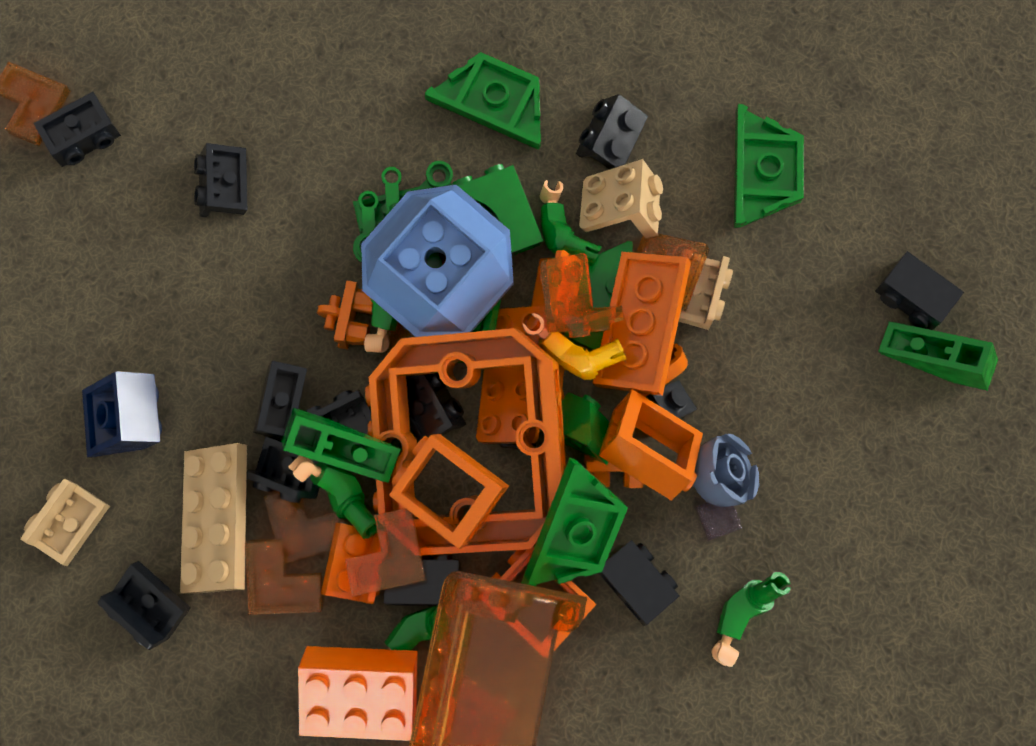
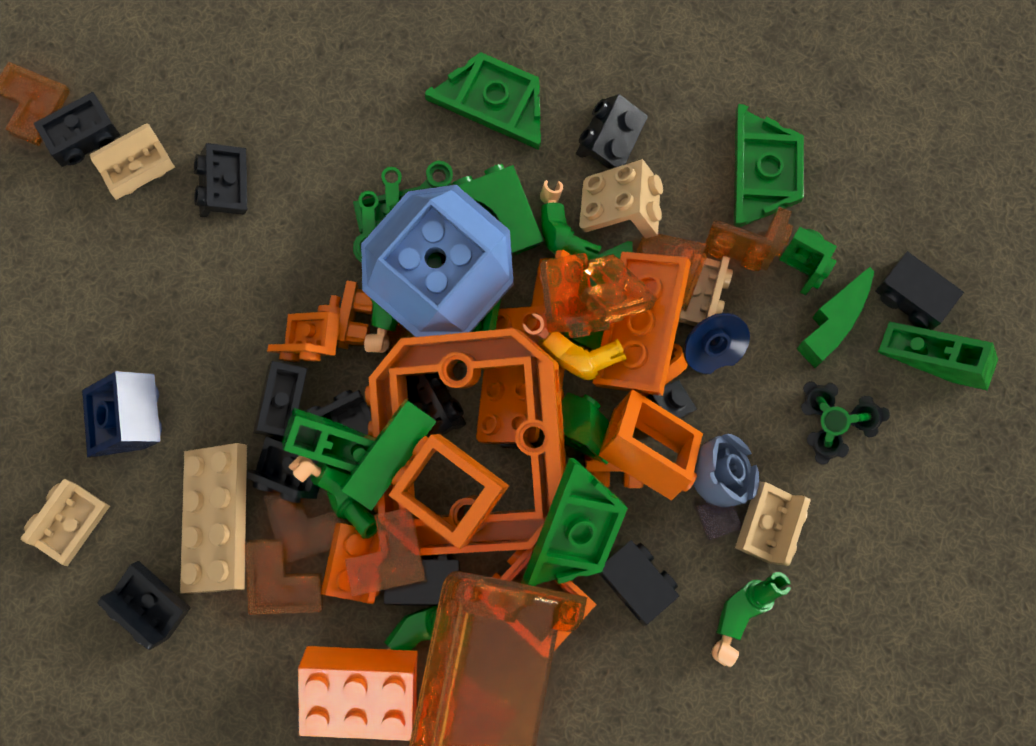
none -> tan bracket [90,124,175,200]
none -> orange bracket [267,311,340,362]
none -> green tile [340,399,437,511]
none -> clear orange plate [580,254,657,322]
none -> dark blue dish [684,313,750,374]
none -> clear orange bracket [704,207,794,271]
none -> tan bracket [735,482,810,566]
none -> green bracket [779,226,837,296]
none -> green slope [796,267,874,369]
none -> black plant [801,381,890,465]

